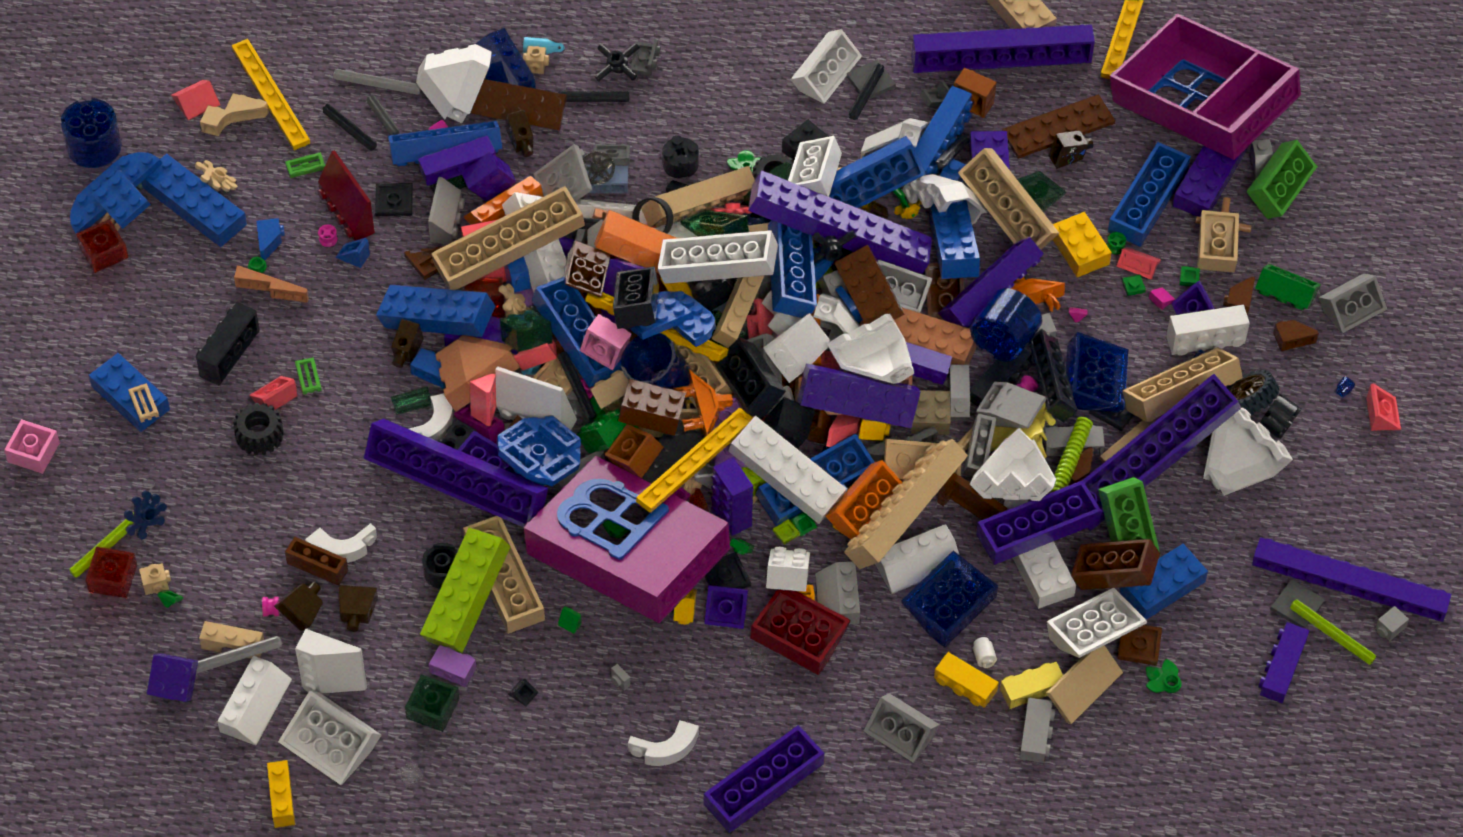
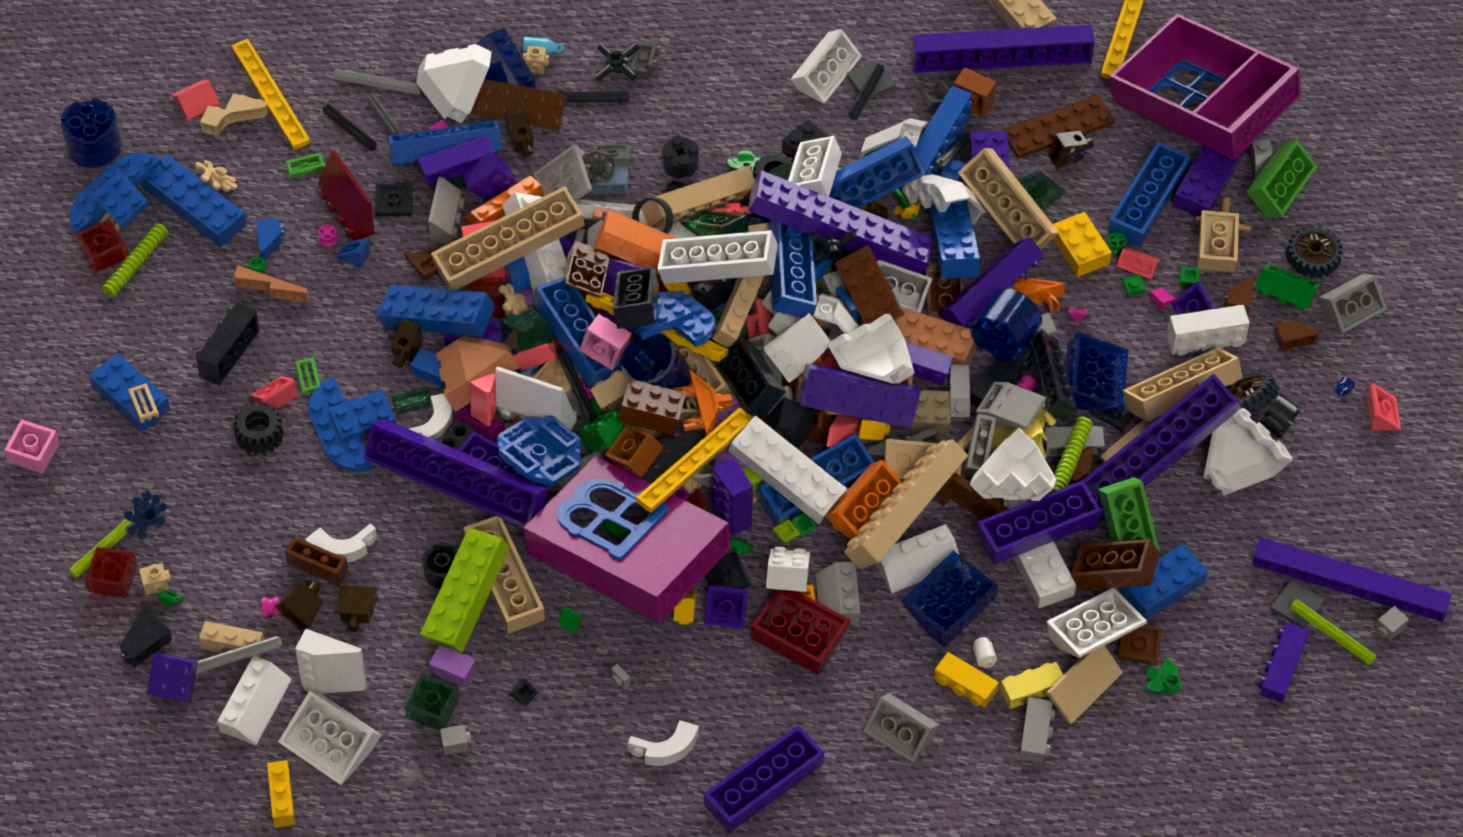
none -> lime piece [102,223,168,298]
none -> black slope [120,605,172,668]
none -> blue plate [309,376,396,472]
none -> light grey brick [440,725,471,755]
none -> wheel [1286,225,1343,278]

